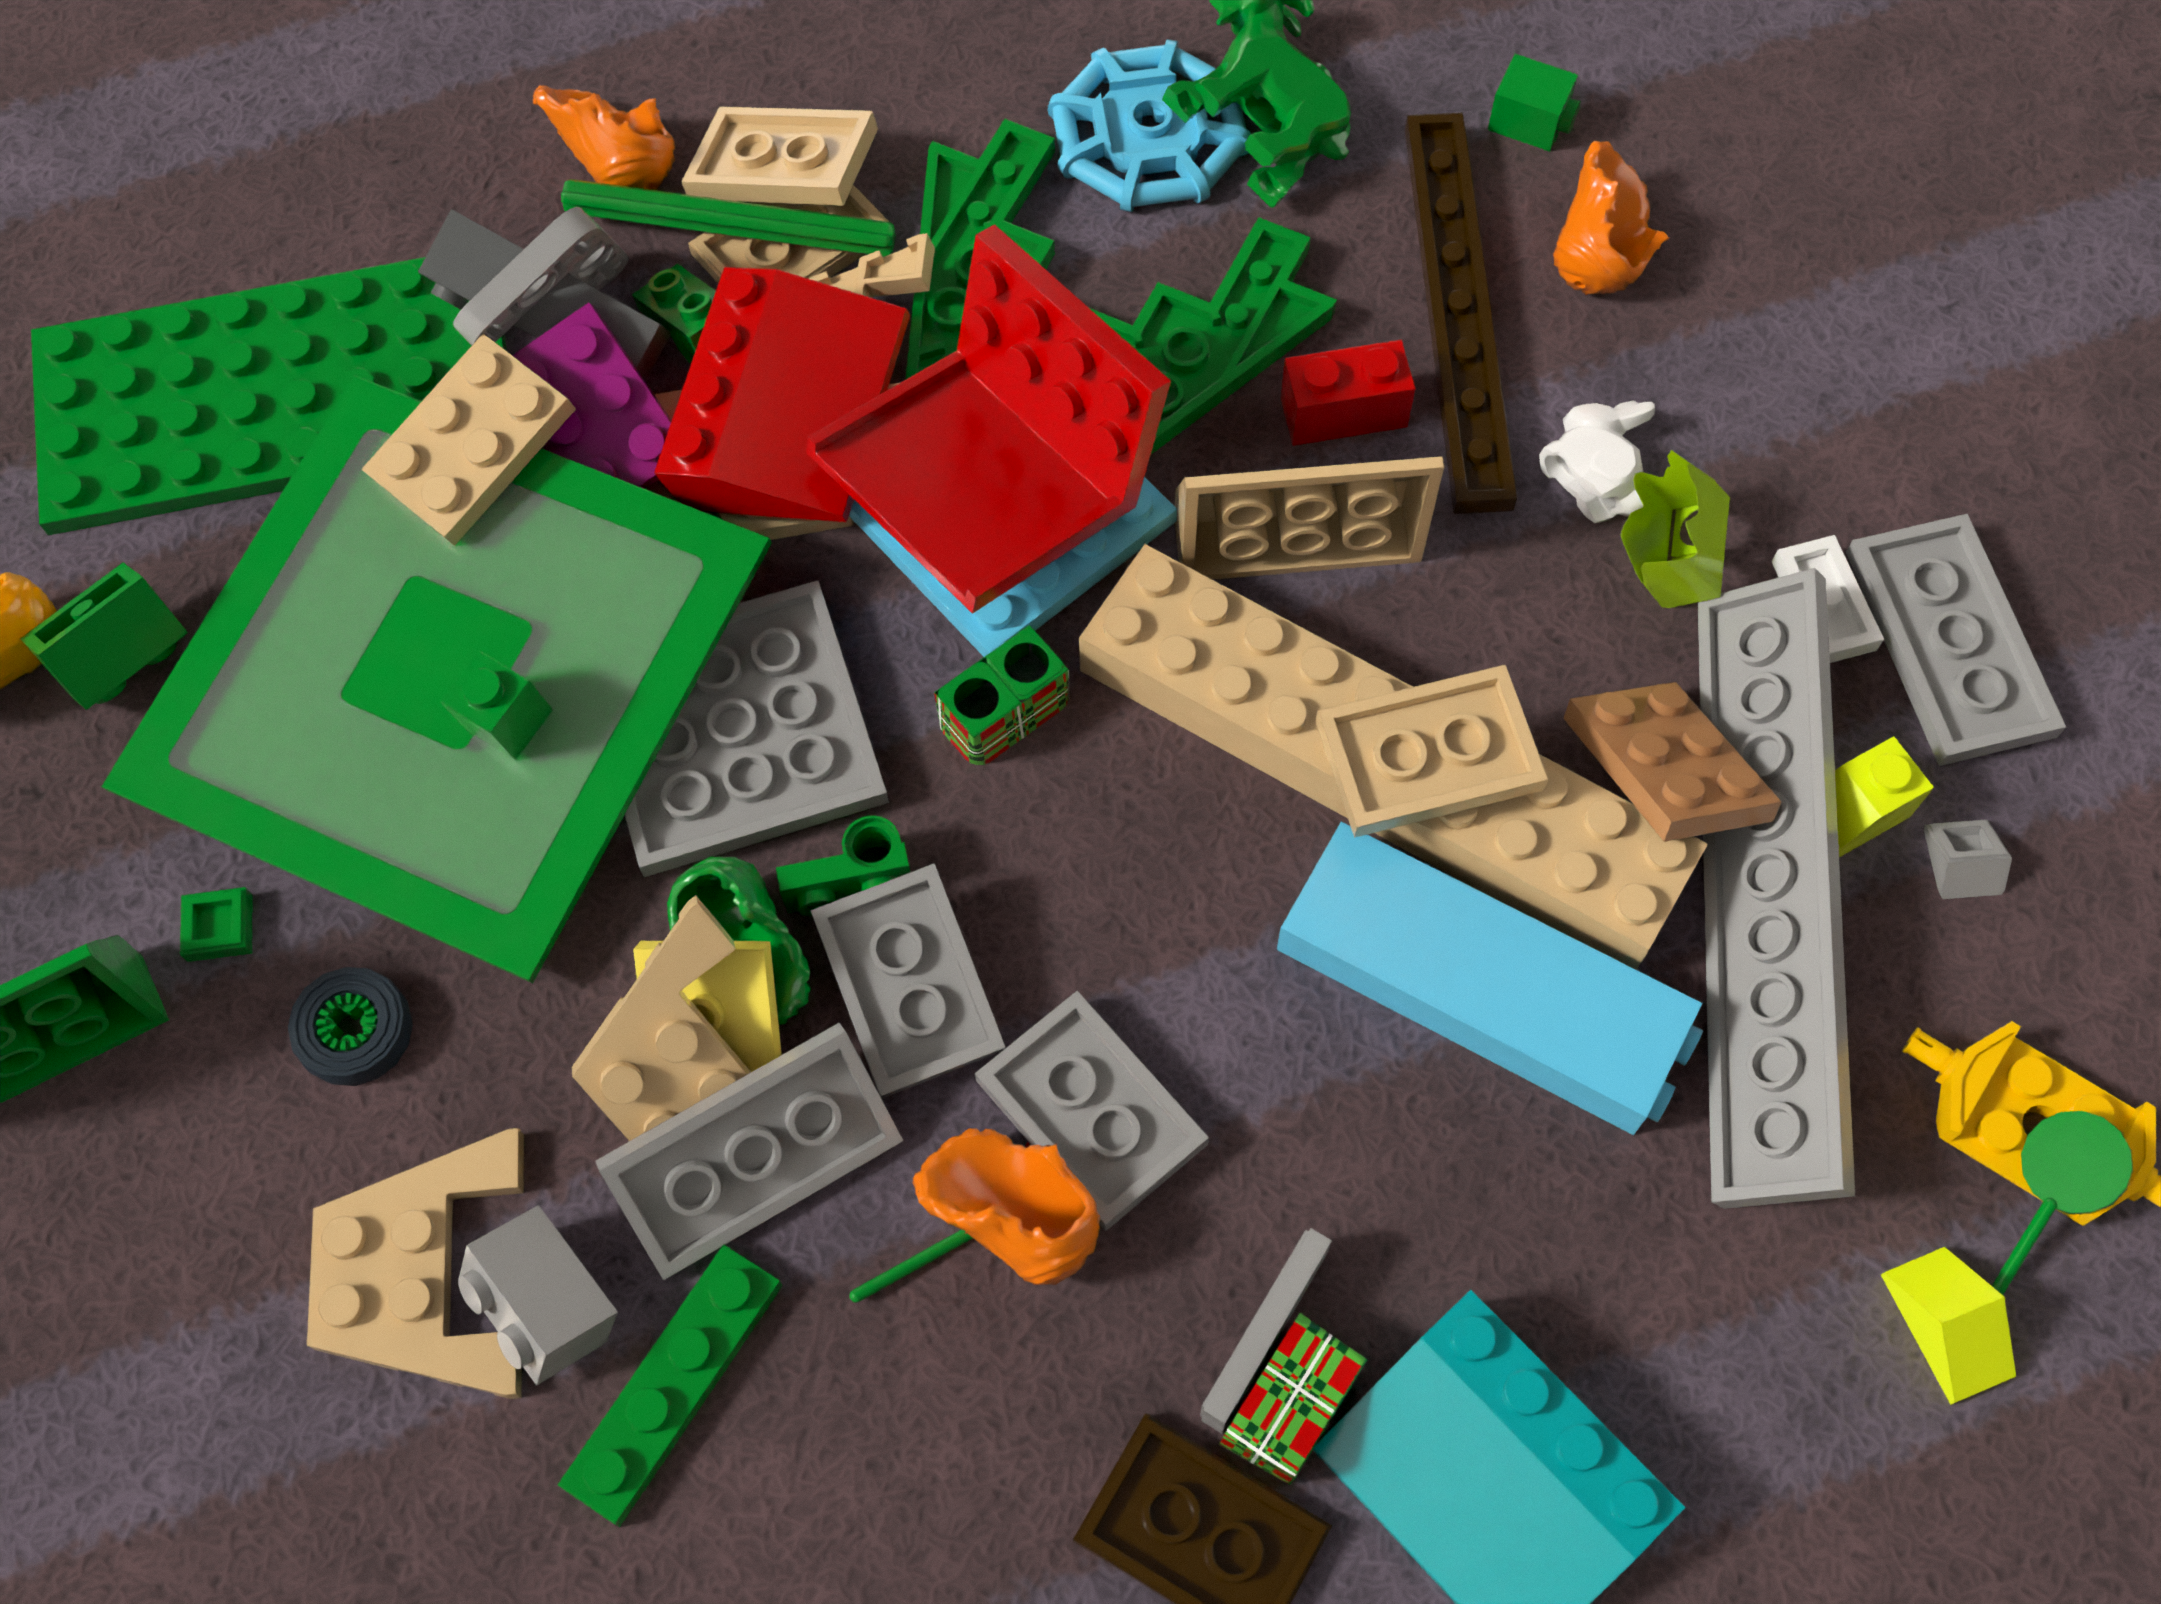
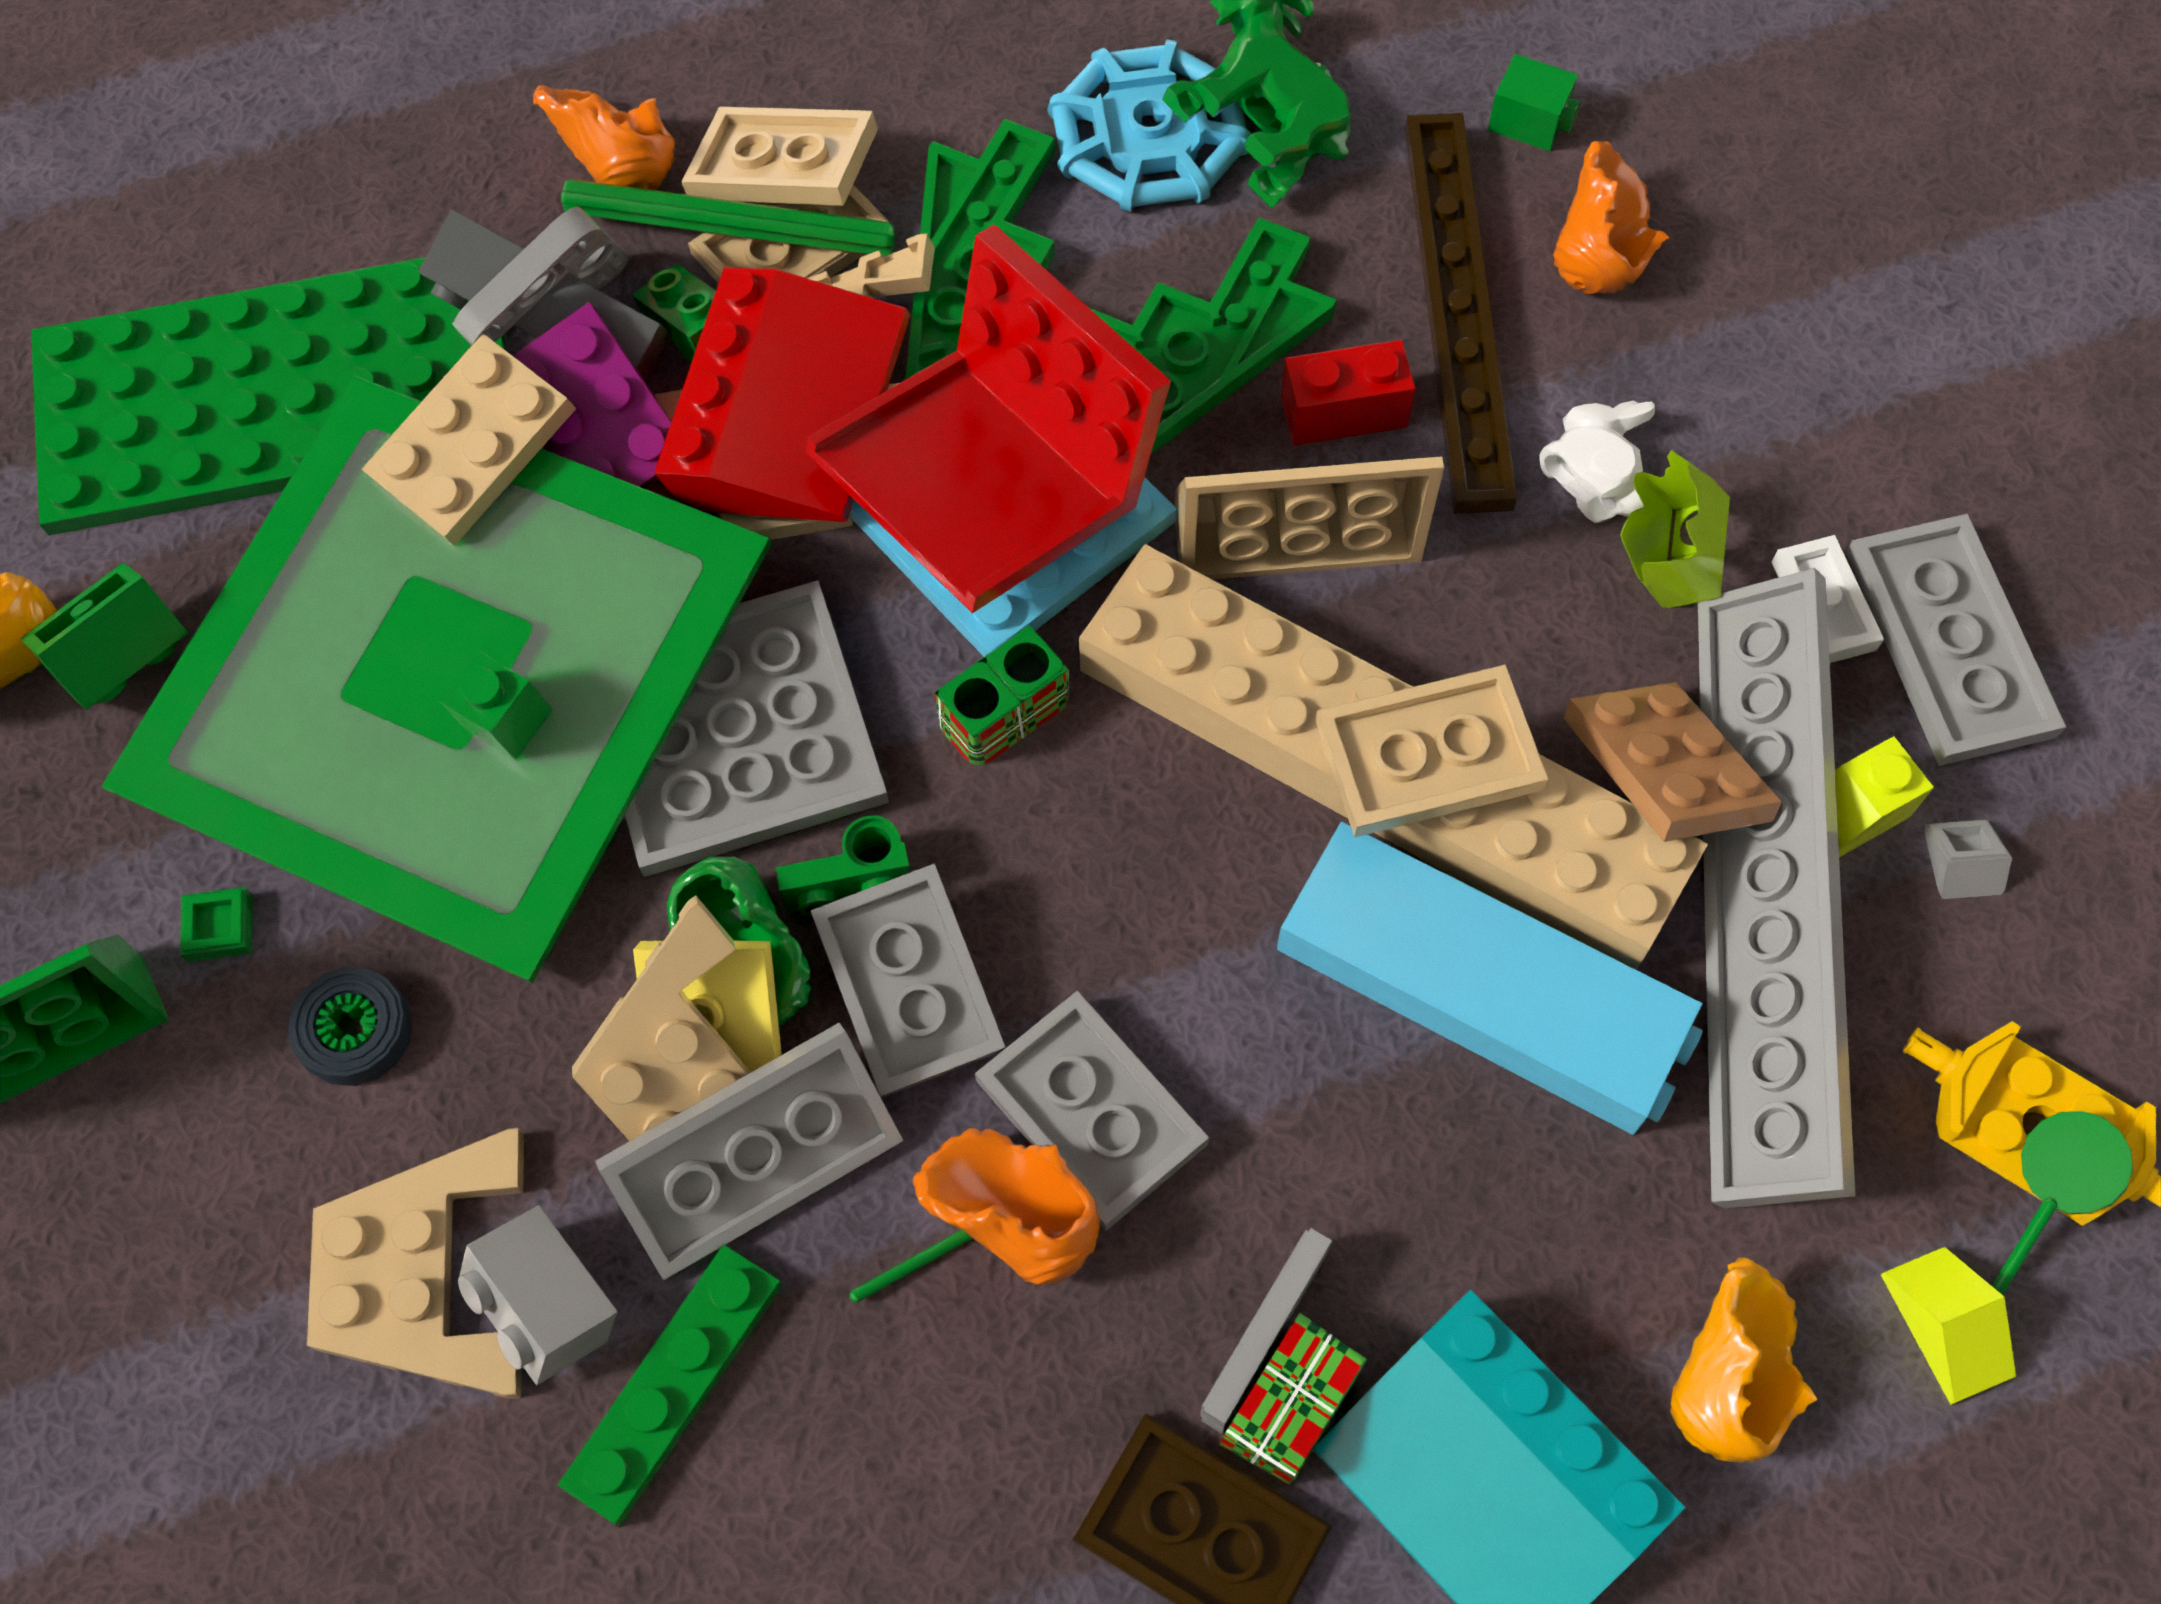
none -> light orange piece [1670,1257,1818,1463]

